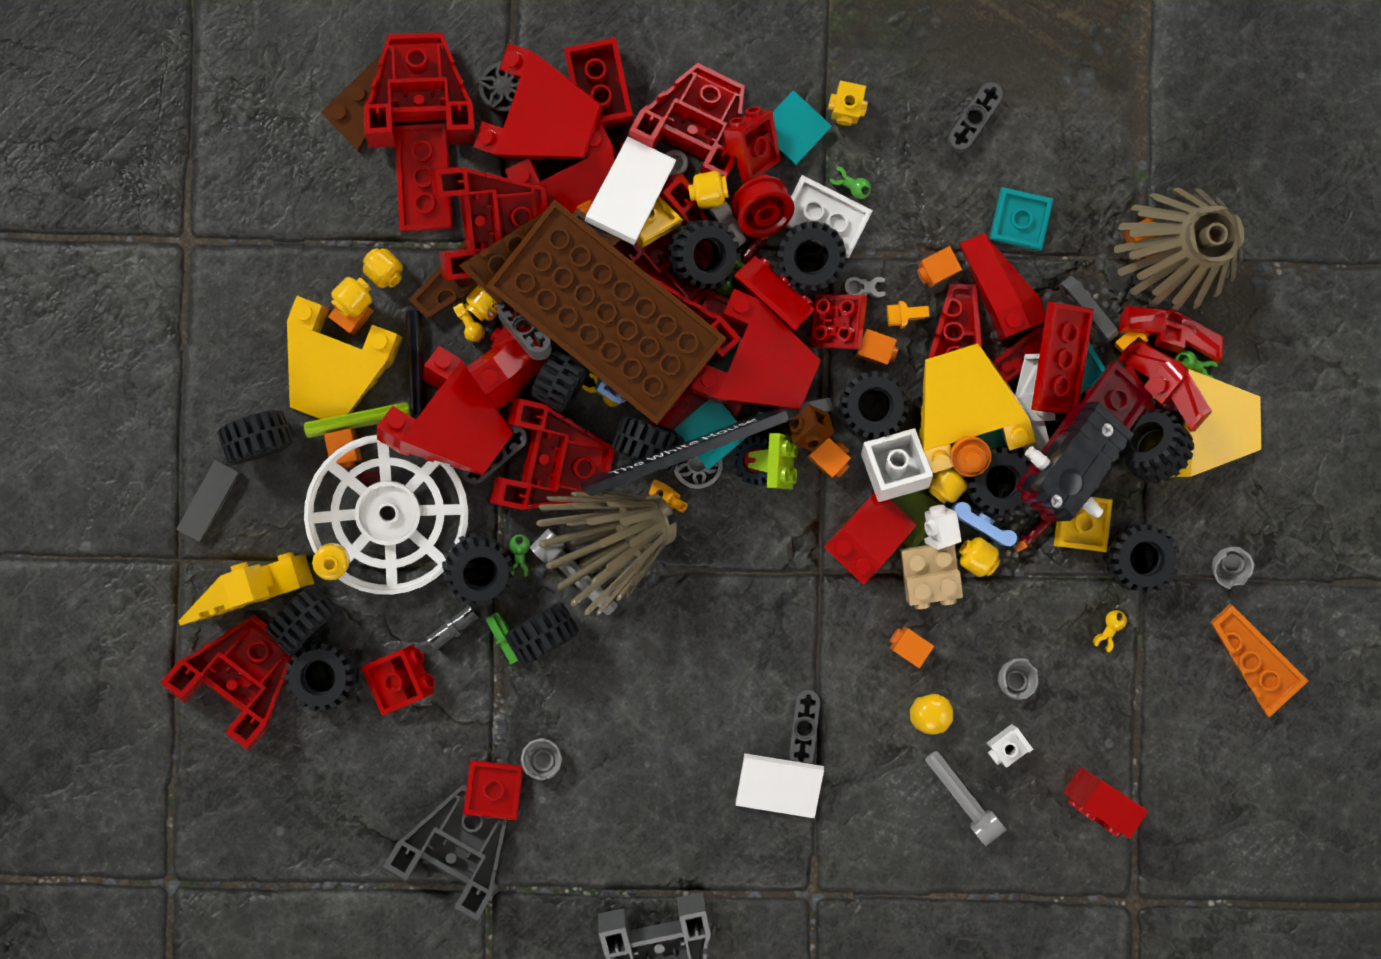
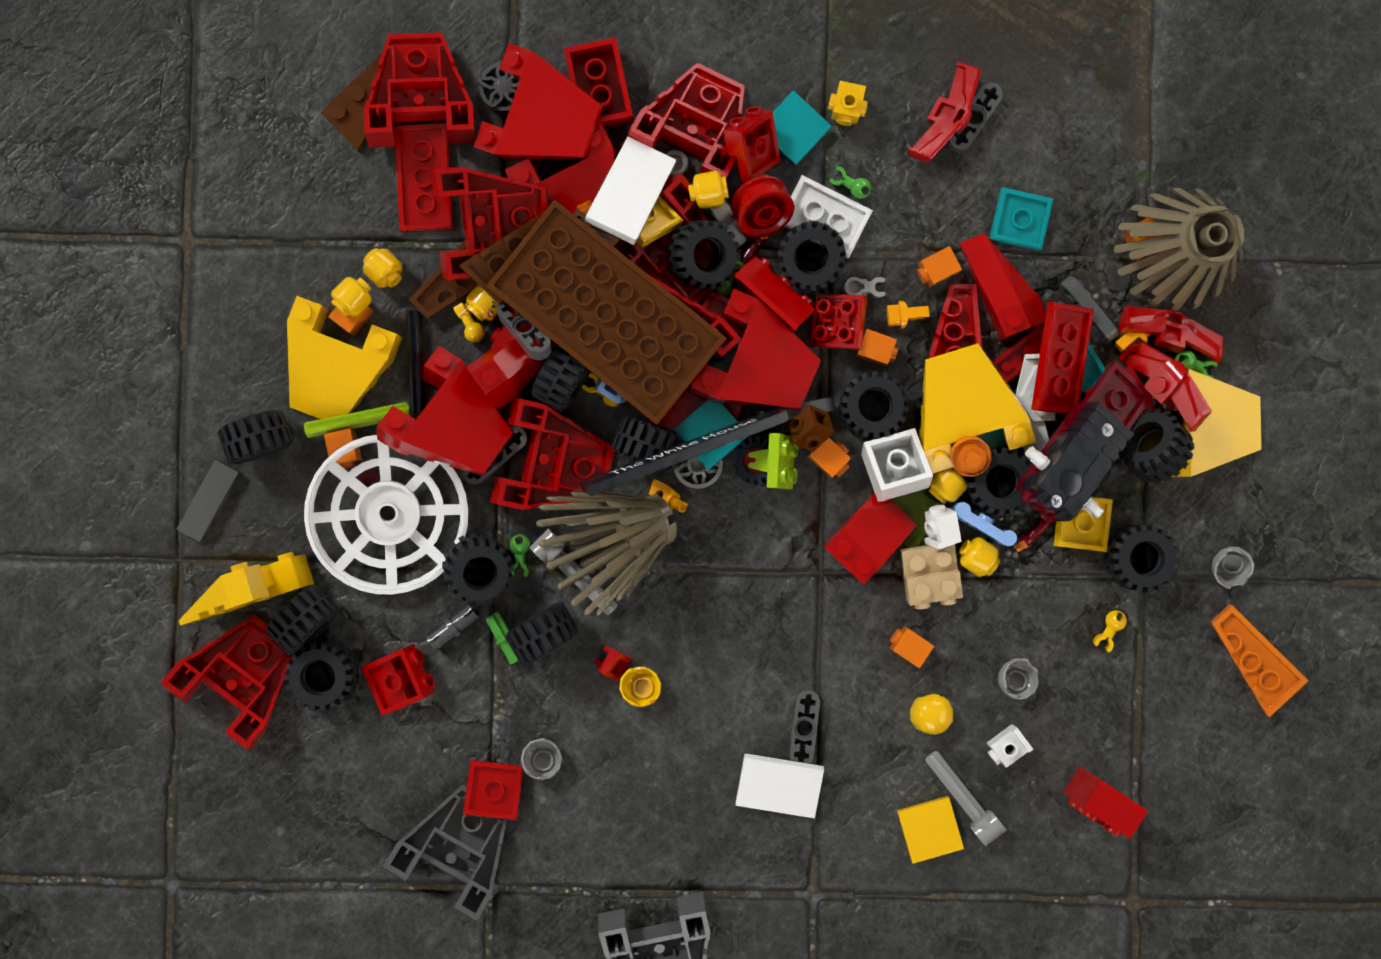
yellow head [312,543,350,581] -> none
none -> red tile [595,646,632,681]
none -> yellow hair [619,667,661,707]
none -> yellow tile [897,796,964,864]
none -> red plate [908,62,982,163]

